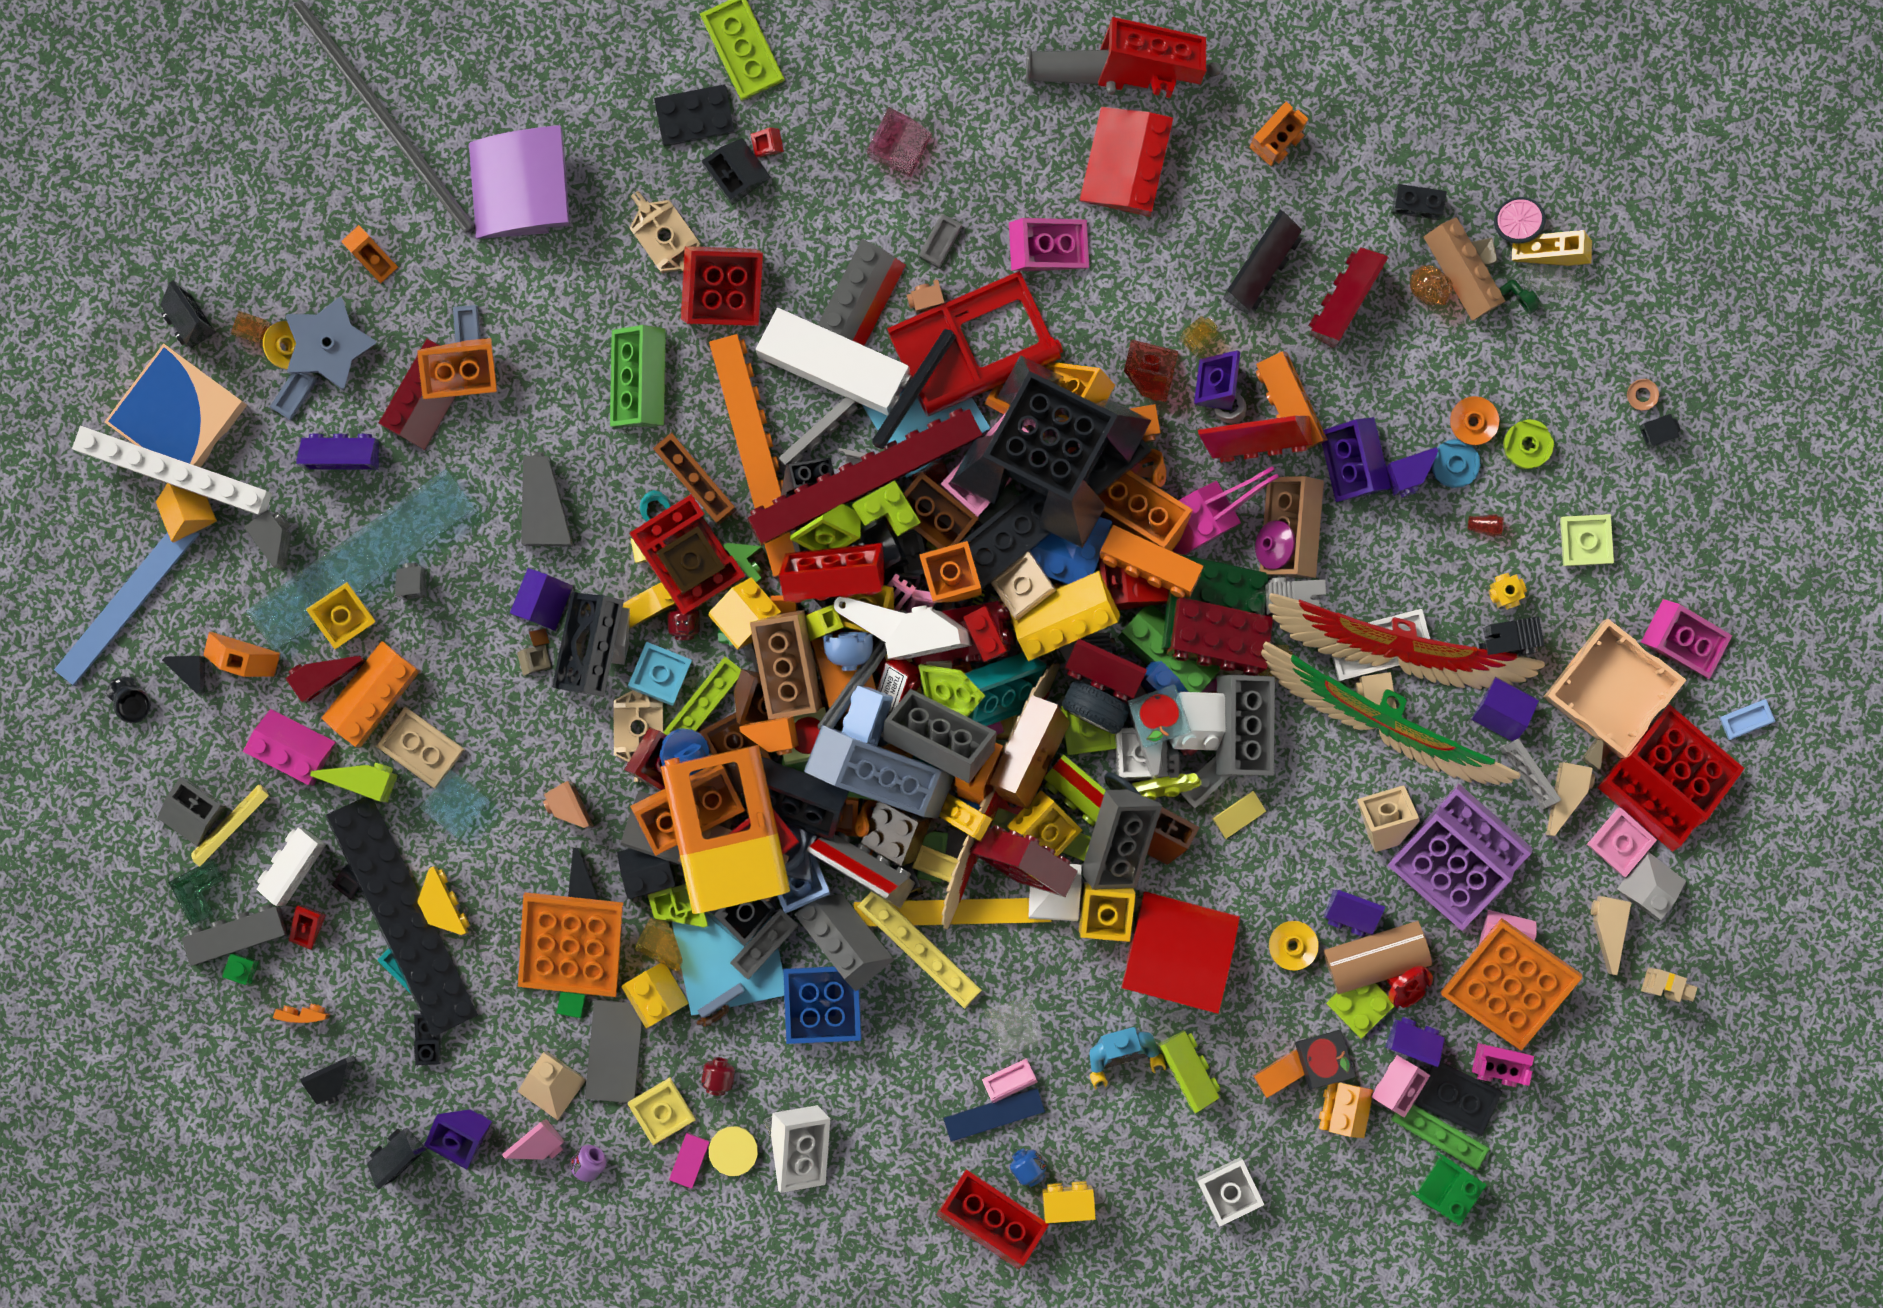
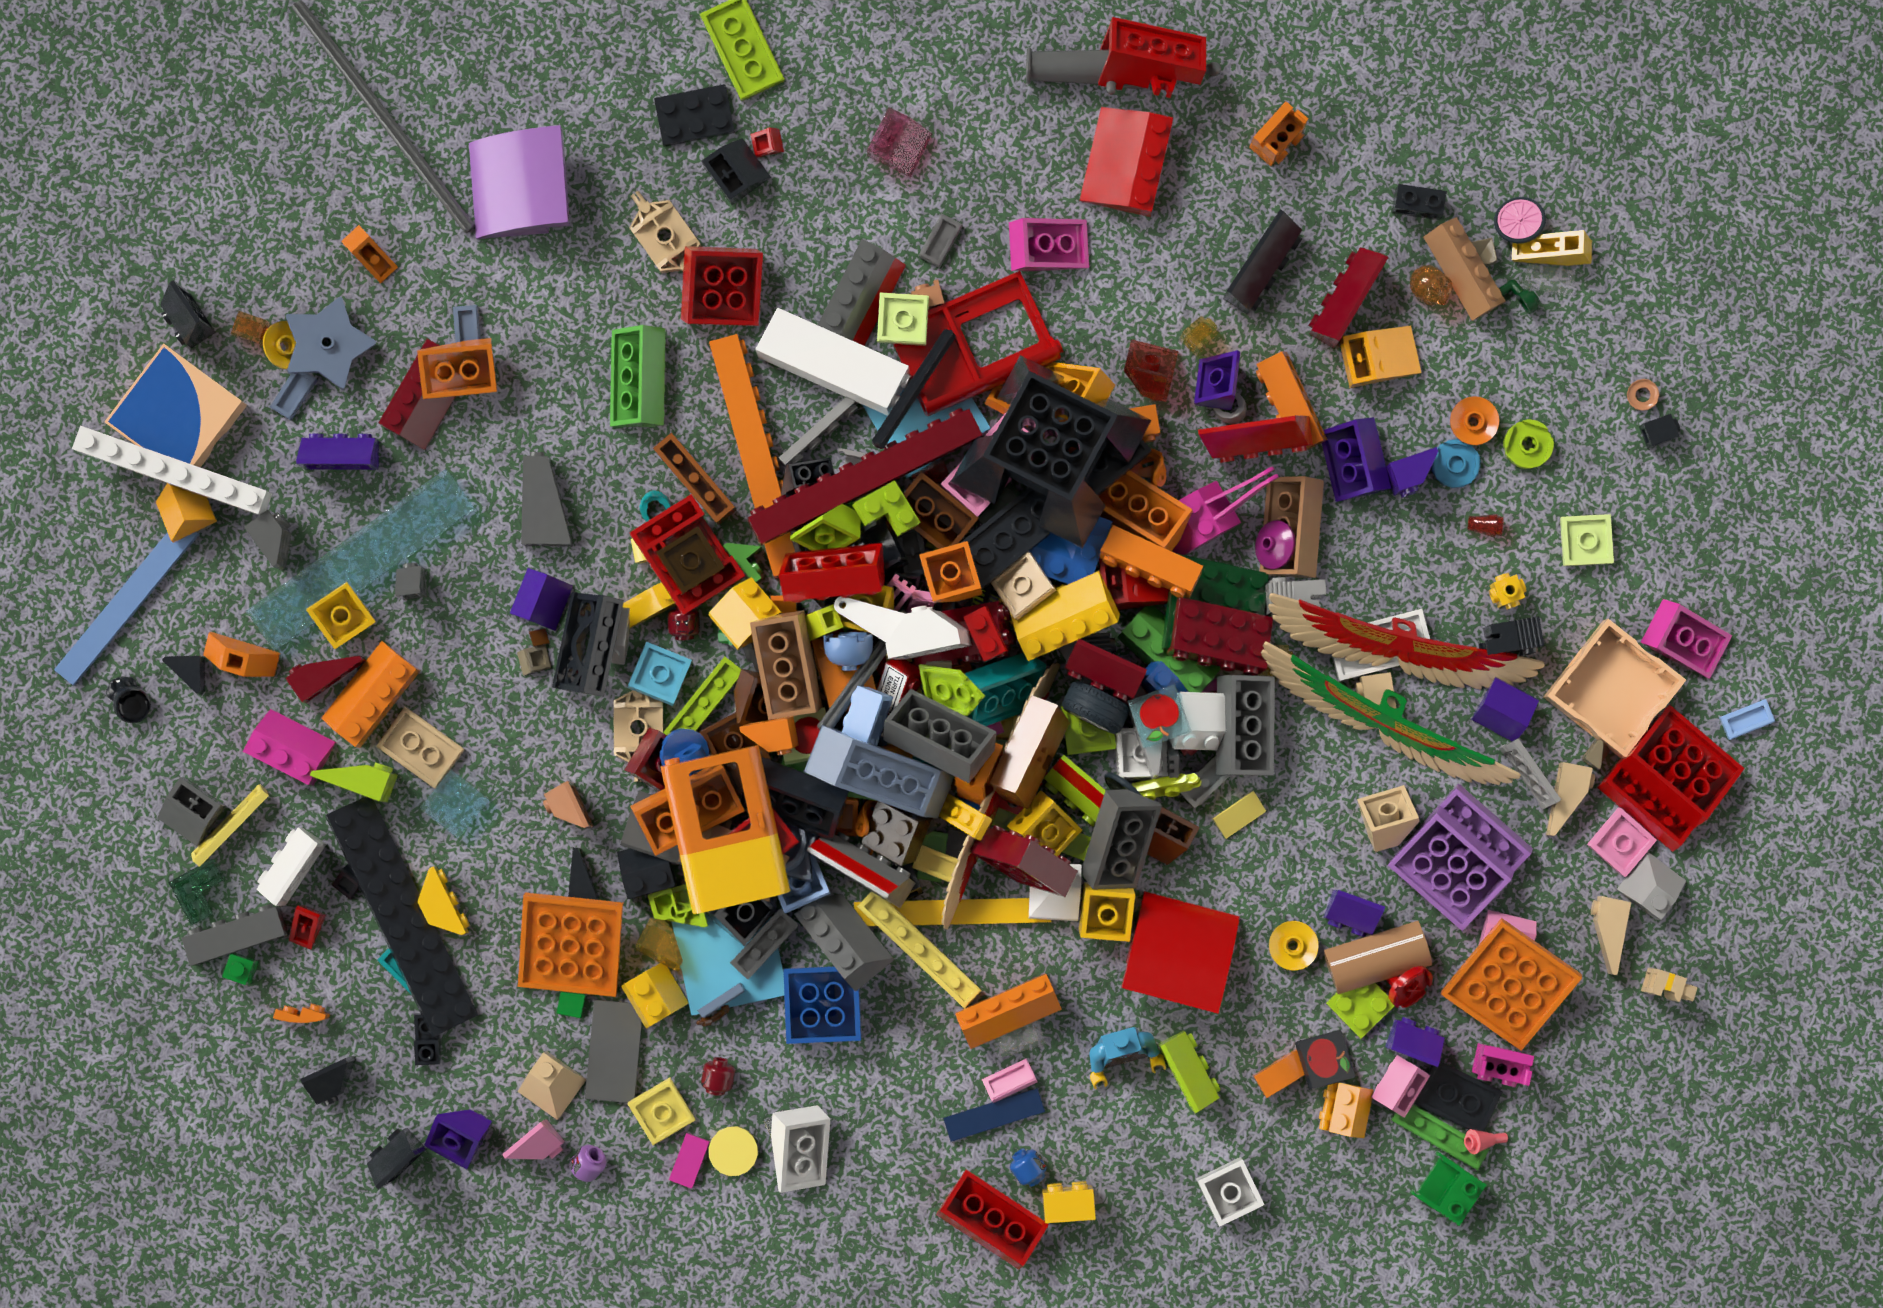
none -> yellowish green tile [877,293,929,345]
none -> orange slope [955,973,1062,1049]
none -> light orange slope [1339,326,1421,388]
none -> coral cone [1464,1129,1508,1154]

